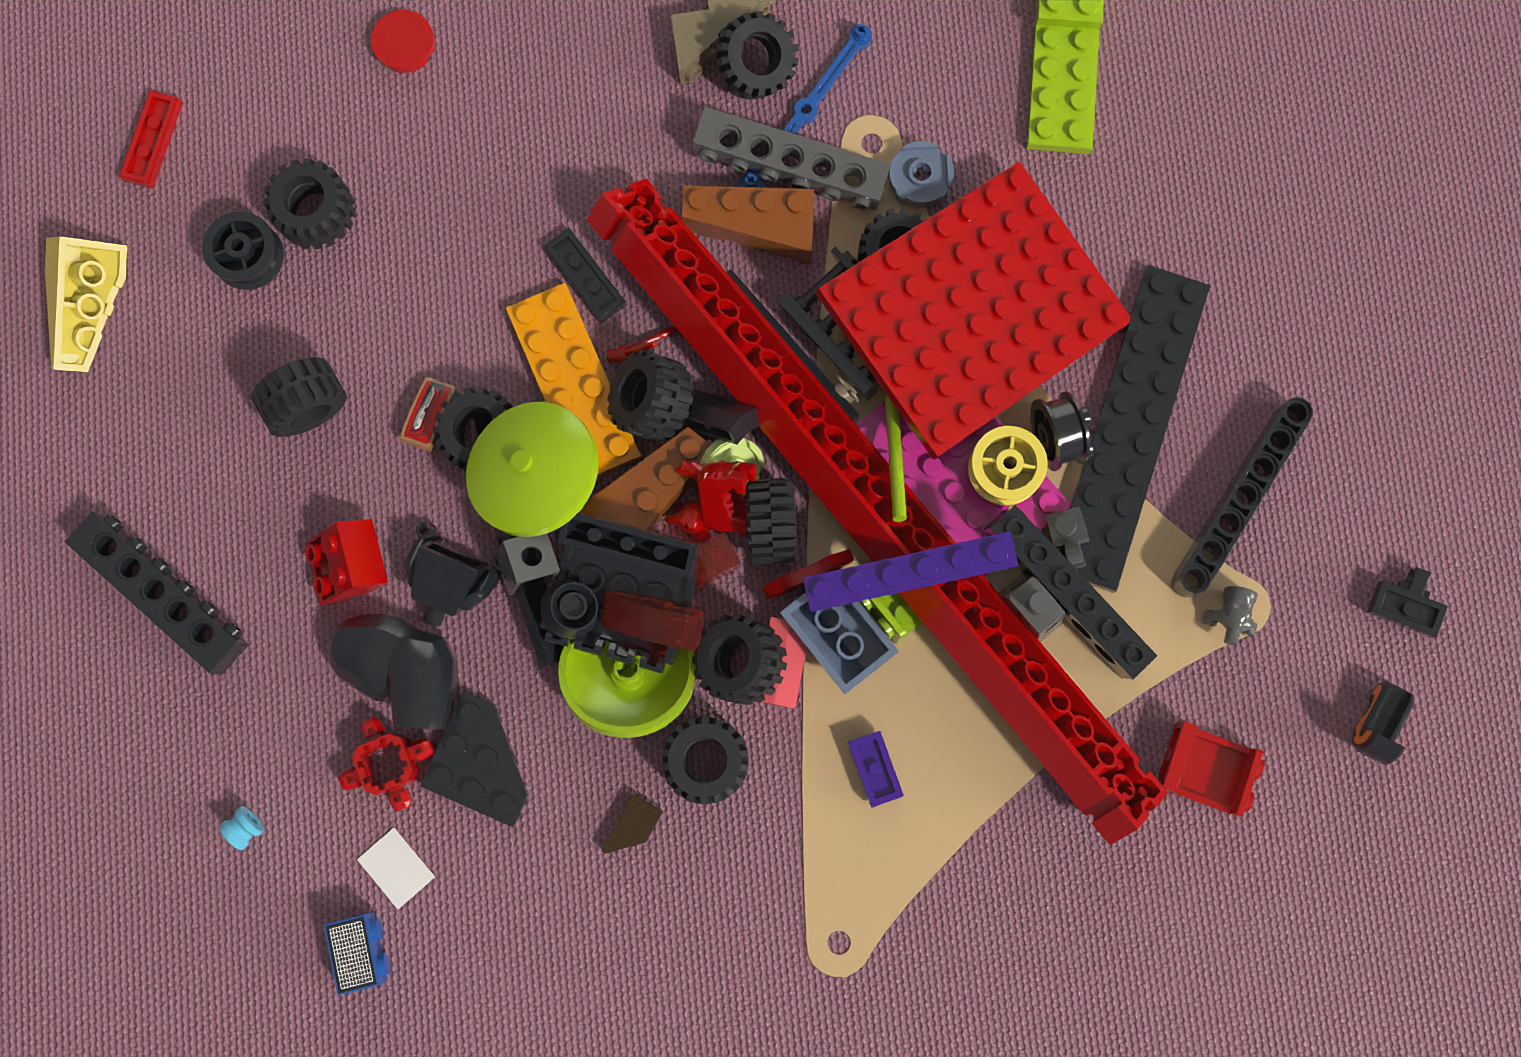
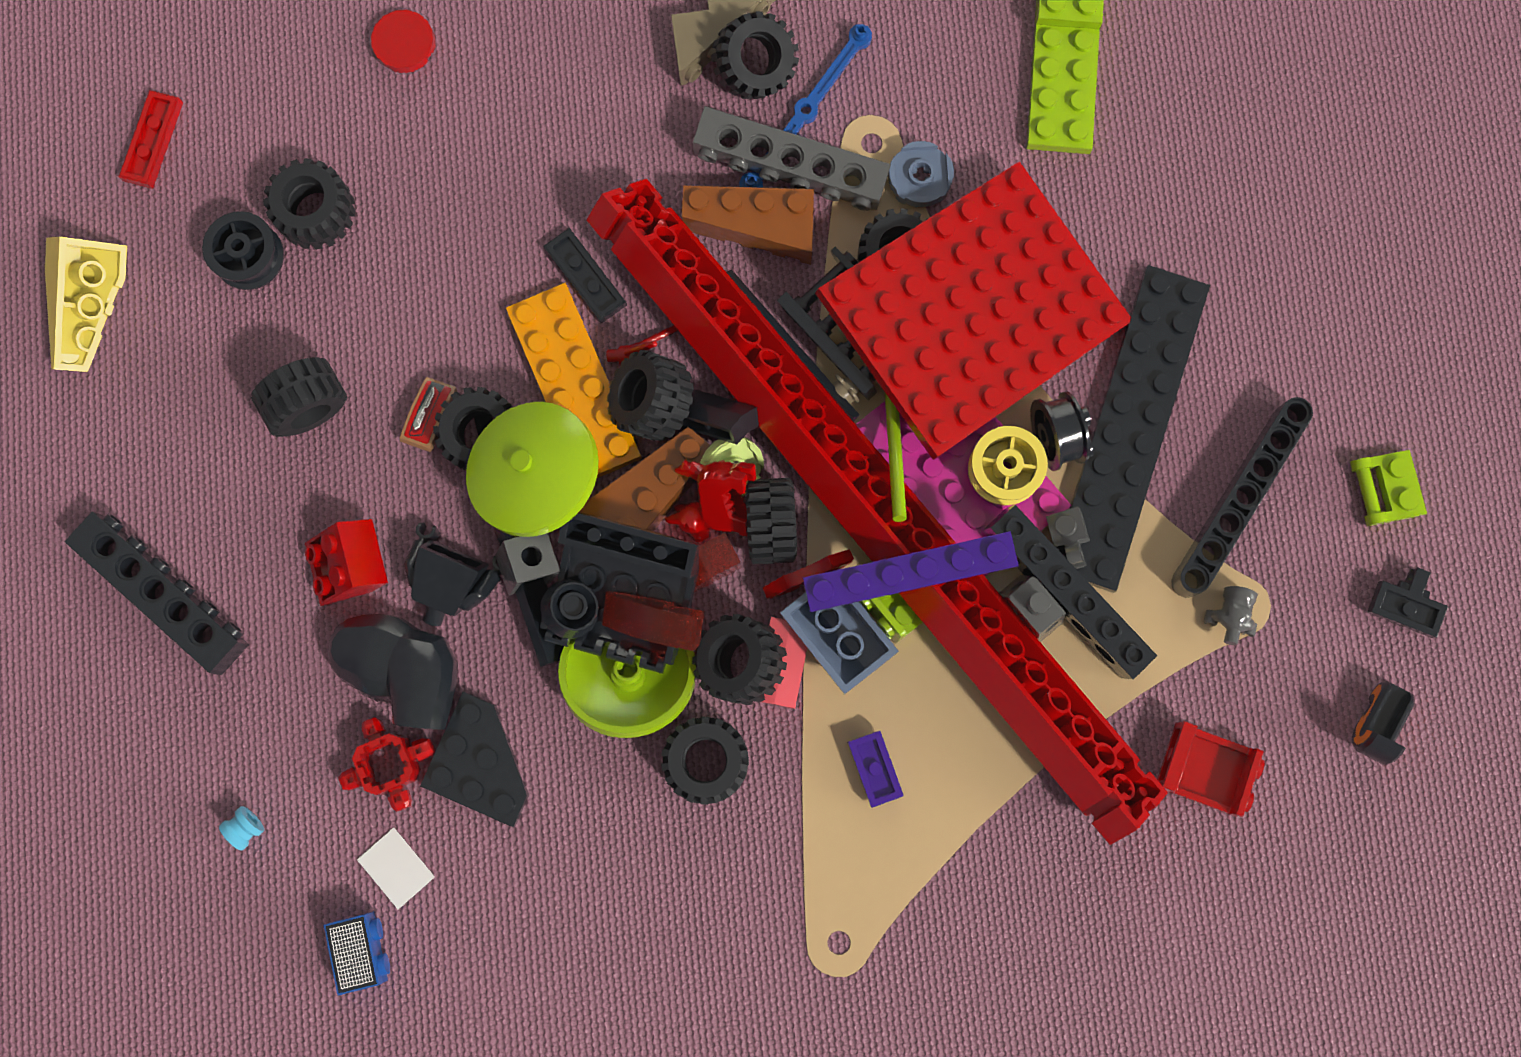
dark brown tile [602,795,664,854] -> none
none -> lime plate [1350,450,1427,527]

